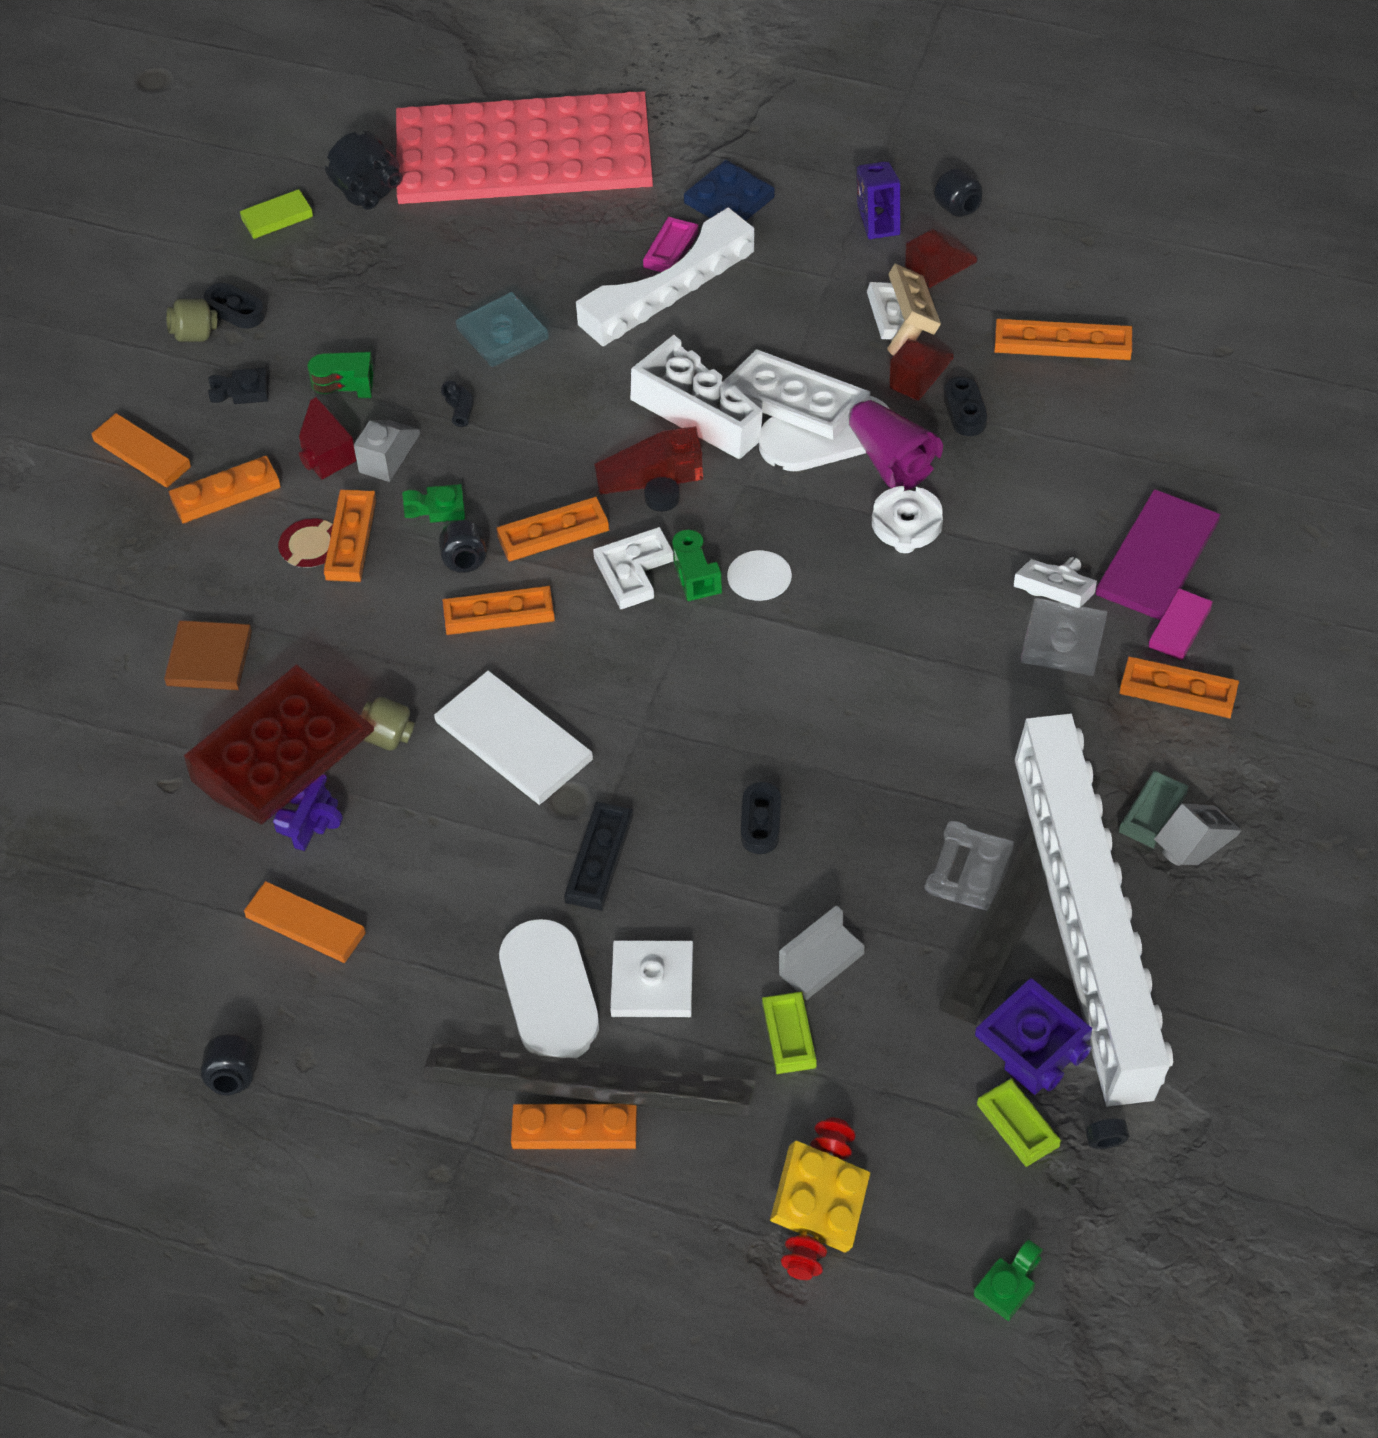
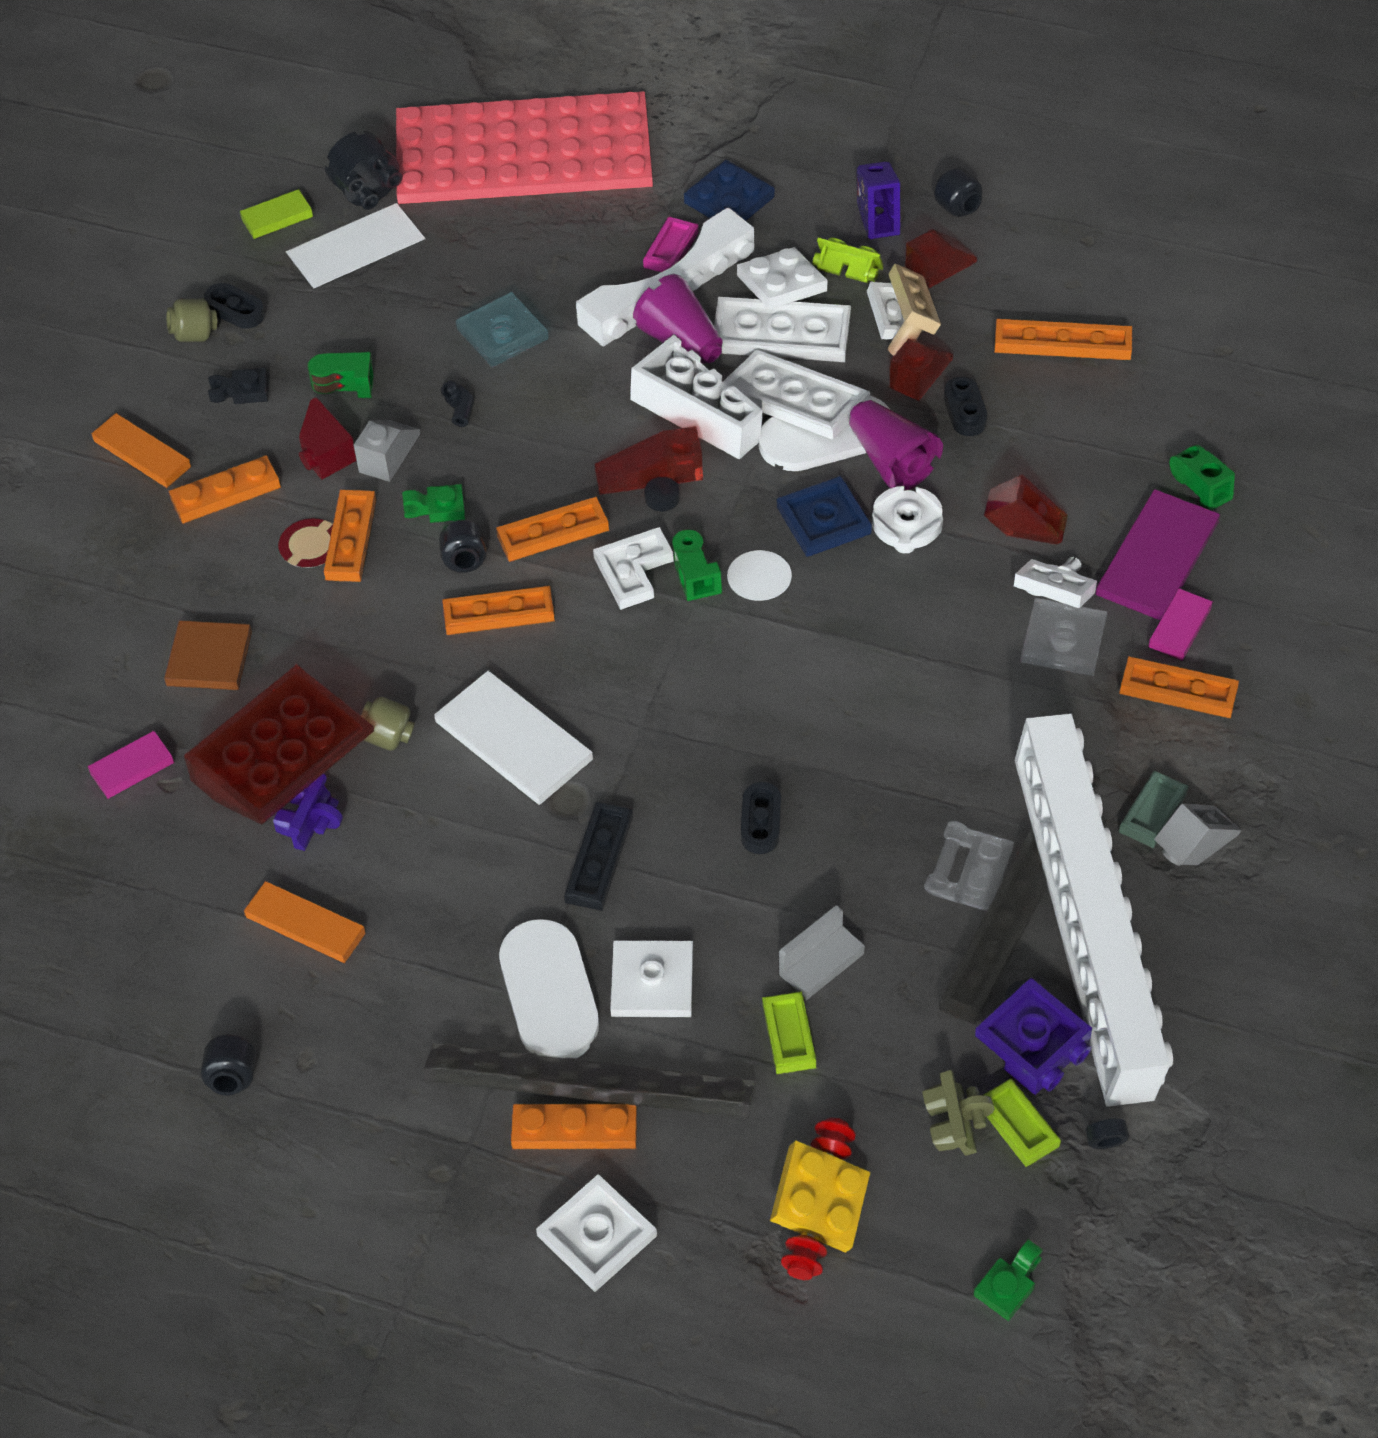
none -> dark pink tile [88,731,174,799]
none -> white sticker [286,203,425,289]
none -> white plate [536,1174,657,1292]
none -> magenta cone [633,274,723,364]
none -> white tile [714,297,851,362]
none -> white plate [737,247,827,309]
none -> dark blue plate [777,476,872,557]
none -> lime hinge [812,238,884,283]
none -> olive hips [922,1070,995,1156]
none -> clear red slope [984,474,1068,545]
none -> green leg [1169,445,1235,511]

